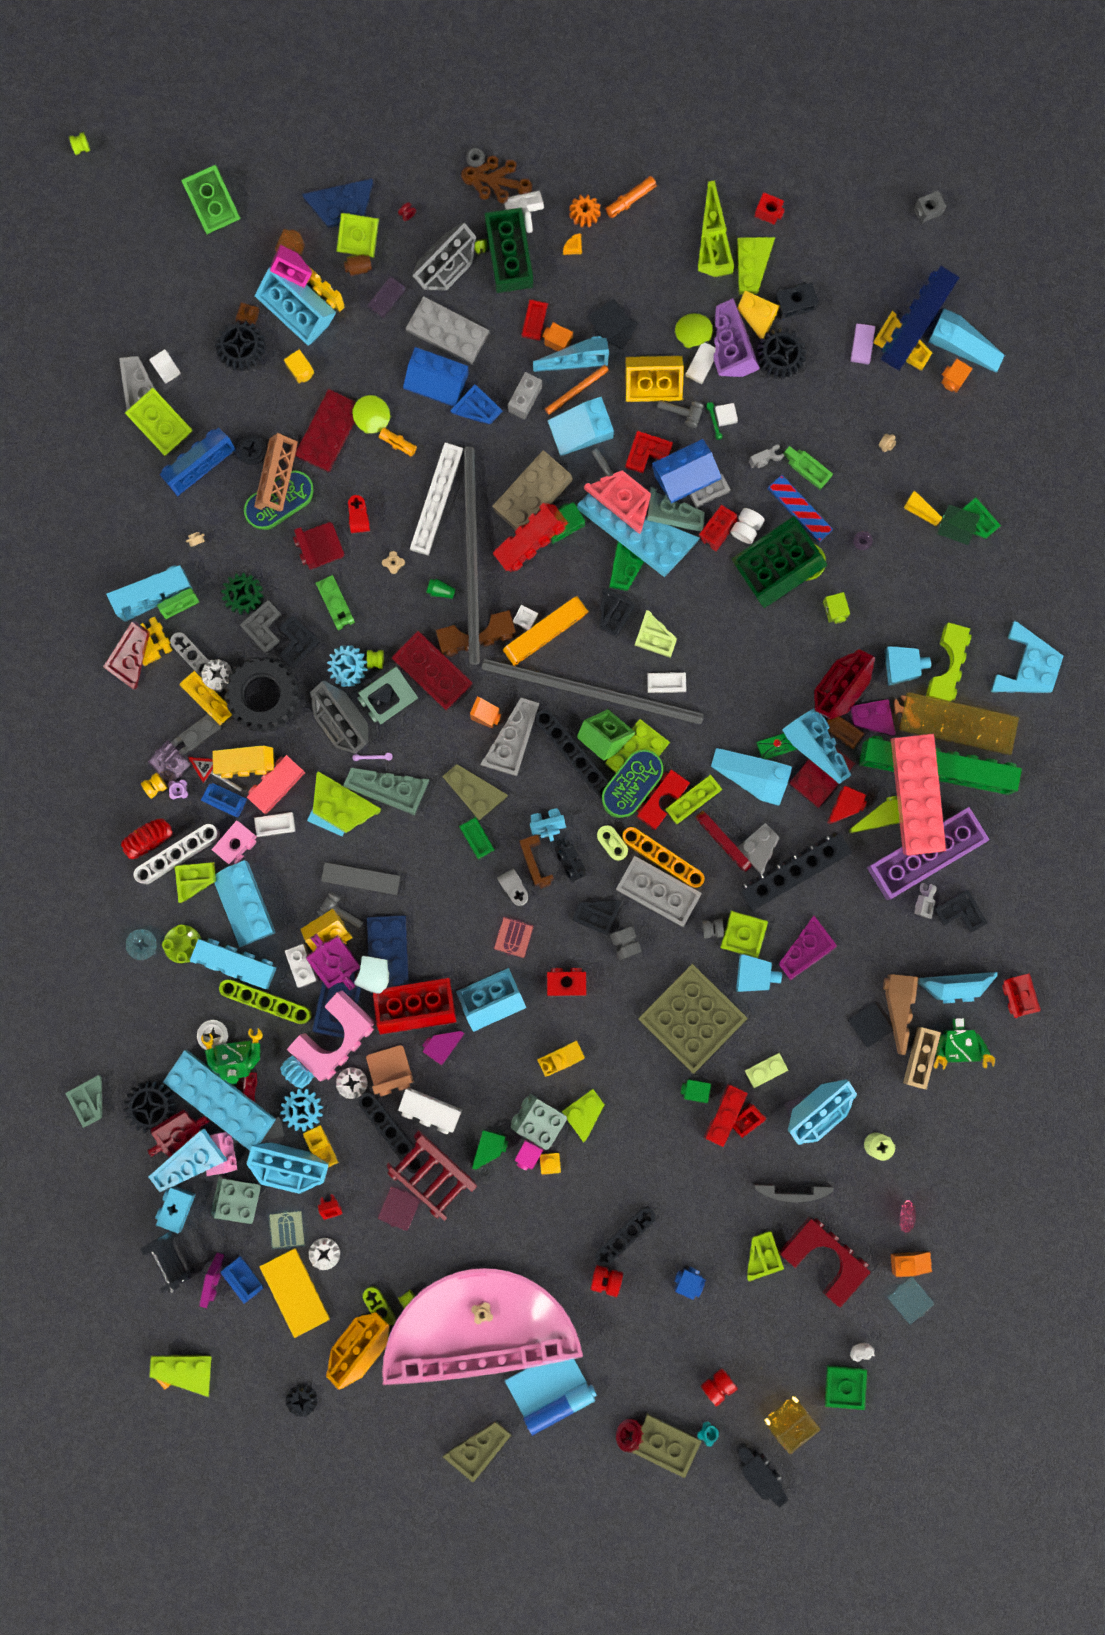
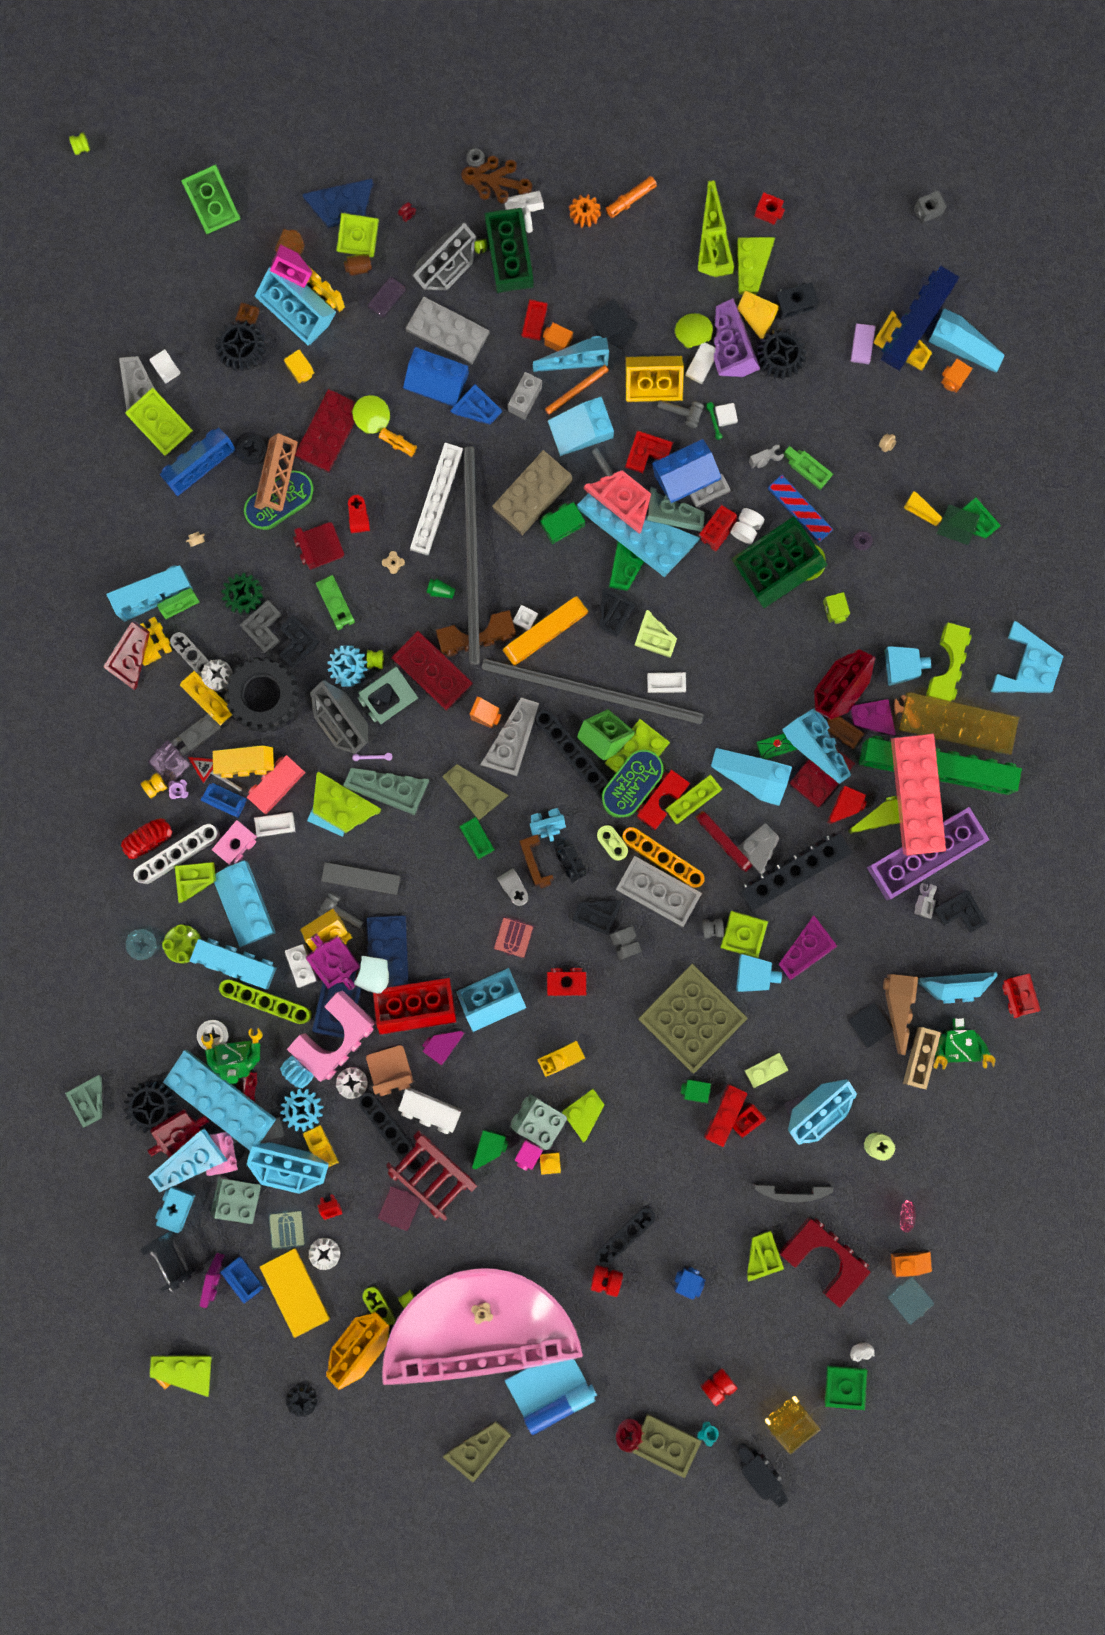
red wedge [493,502,568,572] -> none
light orange tile [563,233,582,255] -> none

